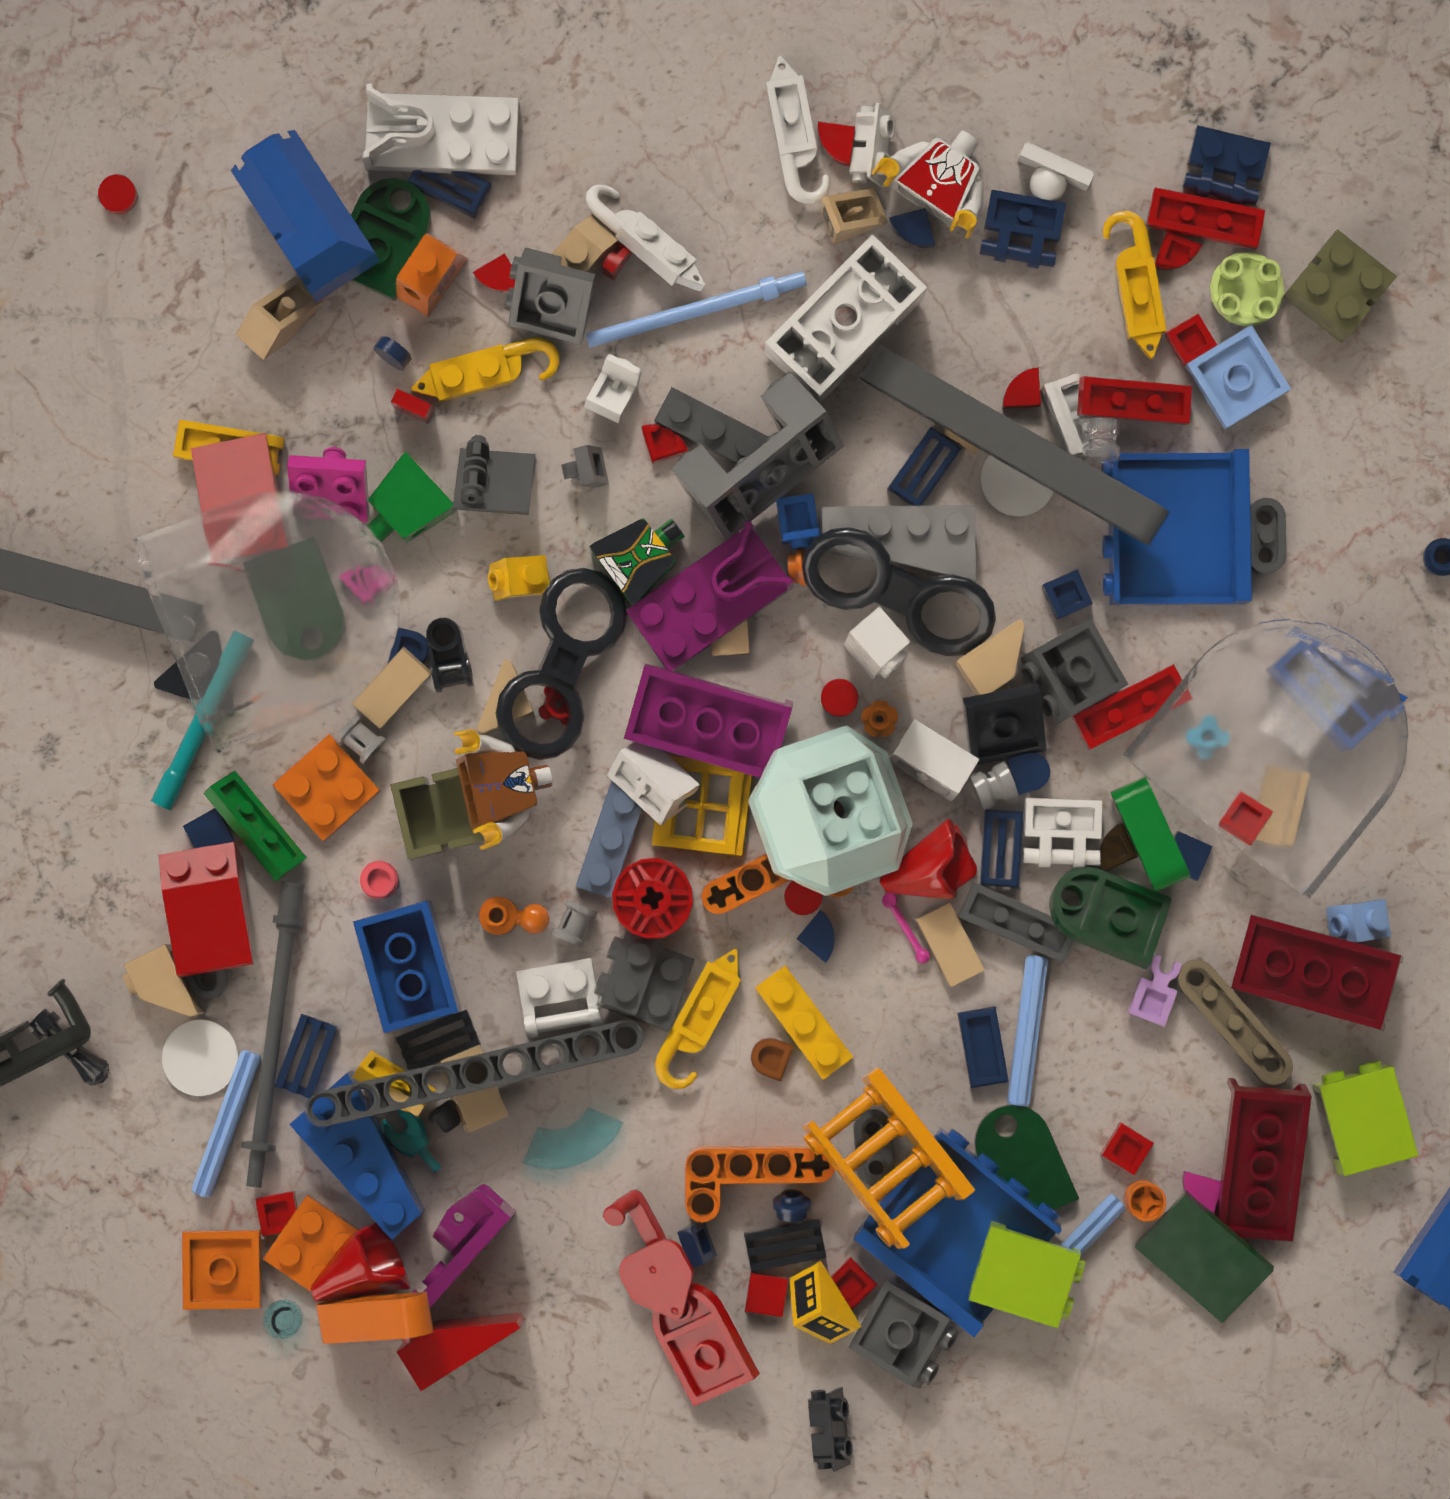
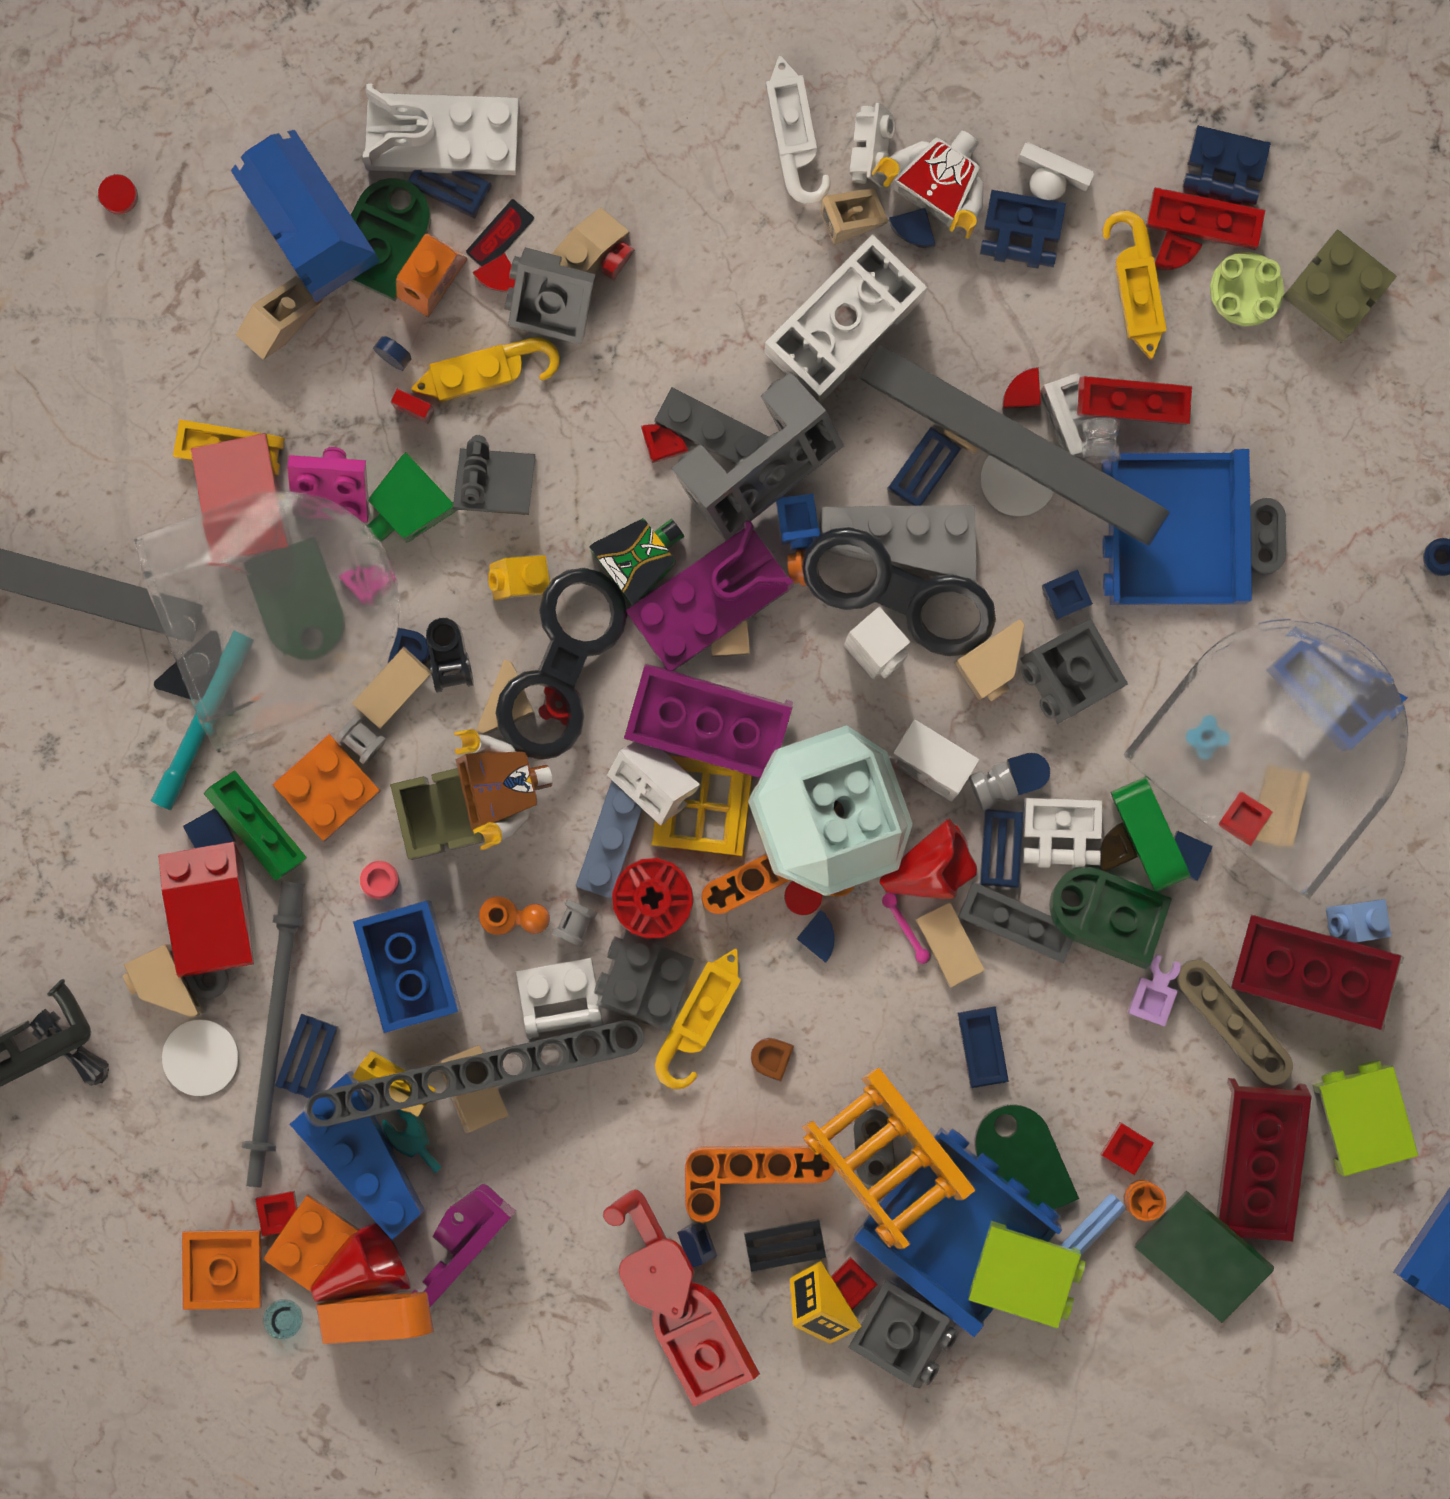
light blue axle [192,1050,261,1198] -> none
black tile [395,1009,481,1071] -> none
red slope [396,1312,525,1391] -> none
black piece [428,1100,461,1133] -> none
clear light blue tile [522,1107,623,1169] -> none
flat silver tile [561,445,609,488] -> none
white bracket [584,354,642,423] -> none
white plate [585,184,705,291] -> none
light blue bar [586,271,807,348] -> none
red tile [745,1272,788,1317] -> none
yellow plate [755,965,854,1080] -> none
dark blue plate [773,1189,811,1222] -> none
black hinge [807,1387,853,1472] -> none
red tile [817,121,855,166] -> none
red tile [821,678,859,717] -> none
orange plate [861,700,898,737] -> none
black plate [962,683,1047,765] -> none
light blue axle [1007,955,1048,1106] -> none
red plate [1071,664,1191,751] -> none
red tile [1164,313,1217,367] -> none
dark pink tile [1182,1171,1220,1214] -> none
light blue plate [1185,325,1291,430] -> none
none -> sticker [466,199,534,266]

